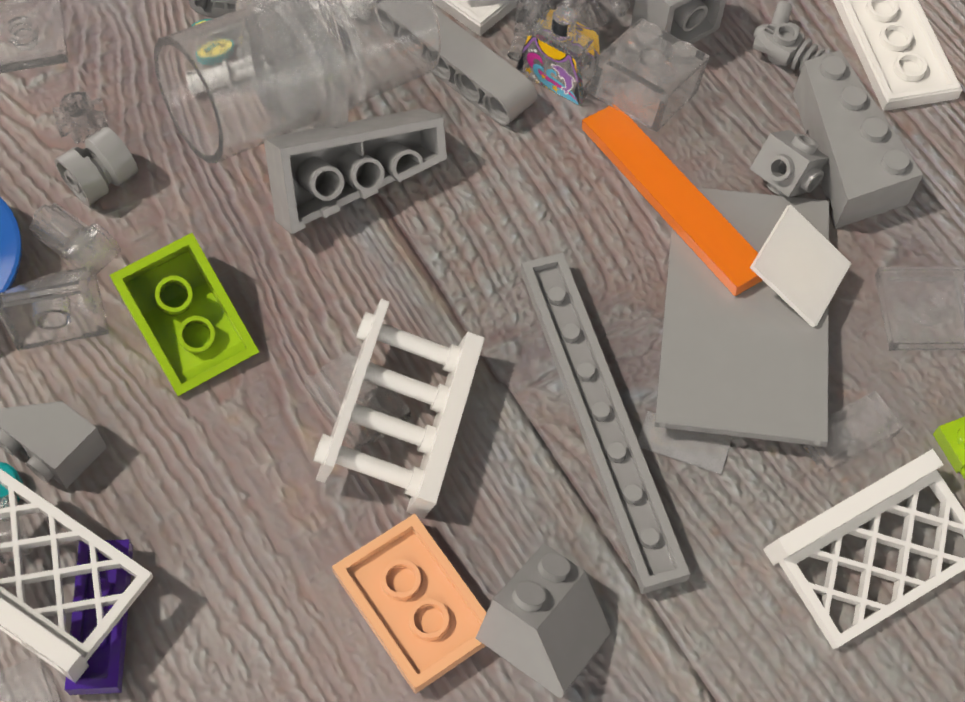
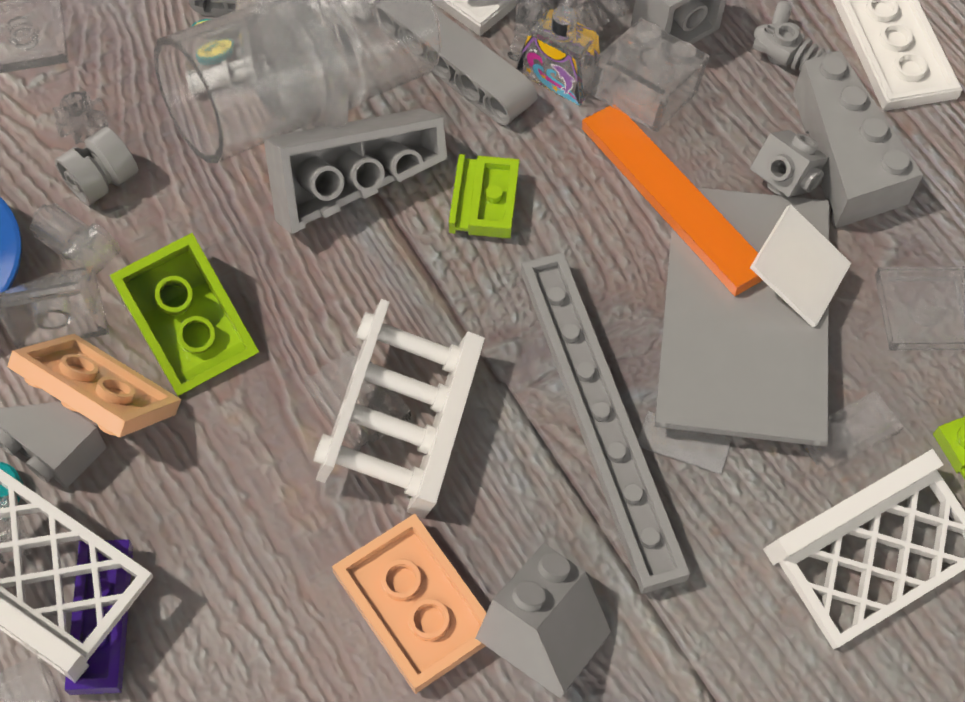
none -> light nougat plate [7,334,182,438]
none -> lime plate [449,154,520,239]

